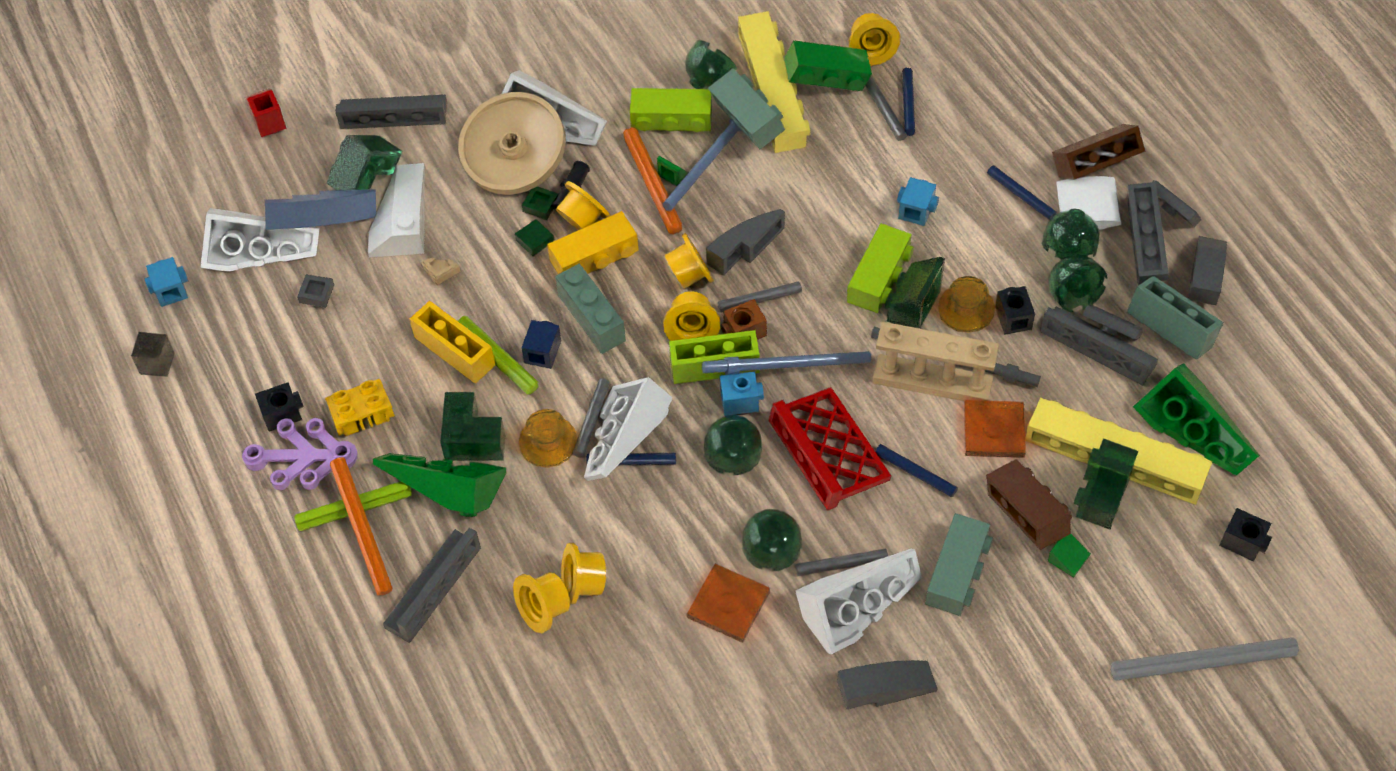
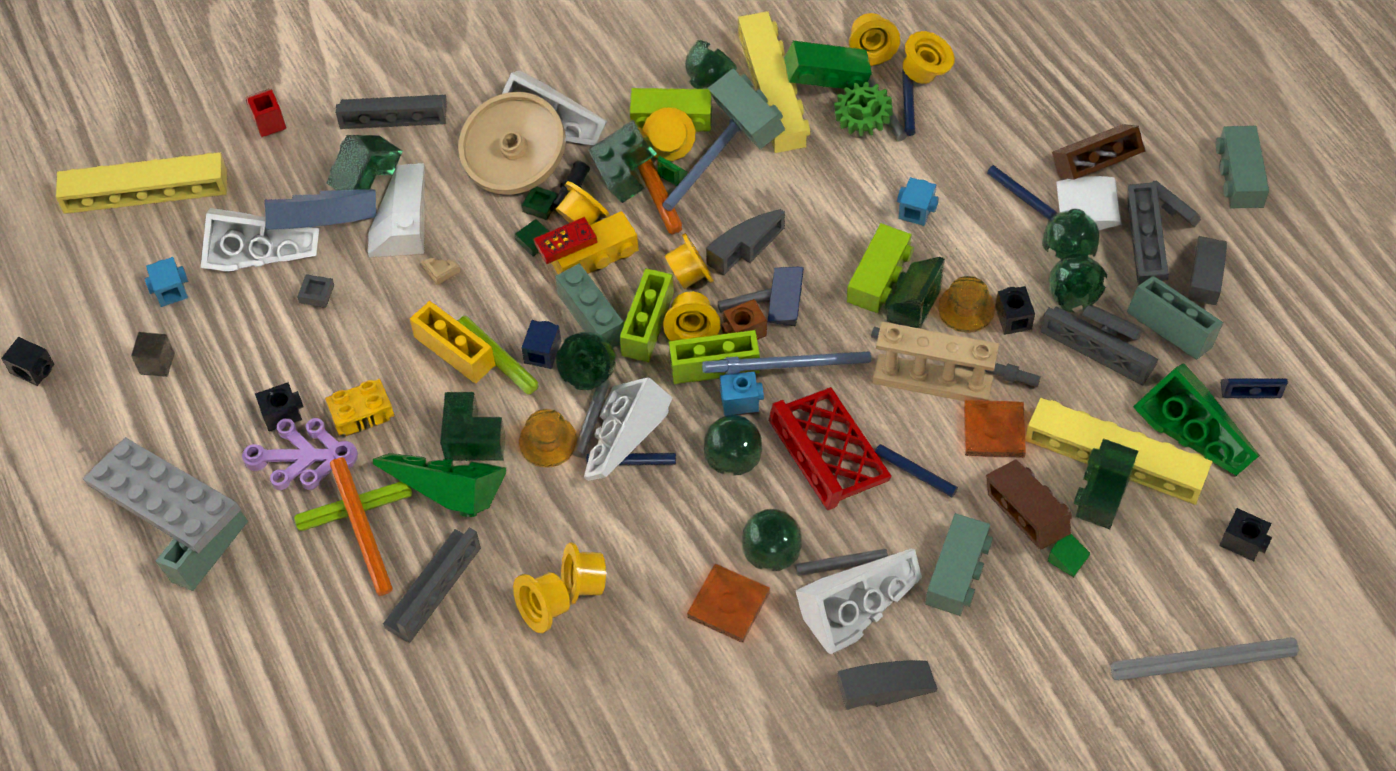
none -> black brick [1,337,55,386]
none -> light yellow brick [56,152,227,214]
none -> light grey plate [83,437,241,553]
none -> sand green brick [156,498,248,591]
none -> red tile [534,217,598,264]
none -> clear green cylinder [556,332,616,390]
none -> clear green brick [588,120,657,203]
none -> lime brick [620,268,674,362]
none -> yellow piece [642,107,696,161]
none -> dark blue slope [767,266,804,326]
none -> bright green gear [834,82,893,136]
none -> yellow piece [903,31,955,84]
none -> sand green brick [1216,126,1269,209]
none -> dark blue slope [1220,378,1288,398]

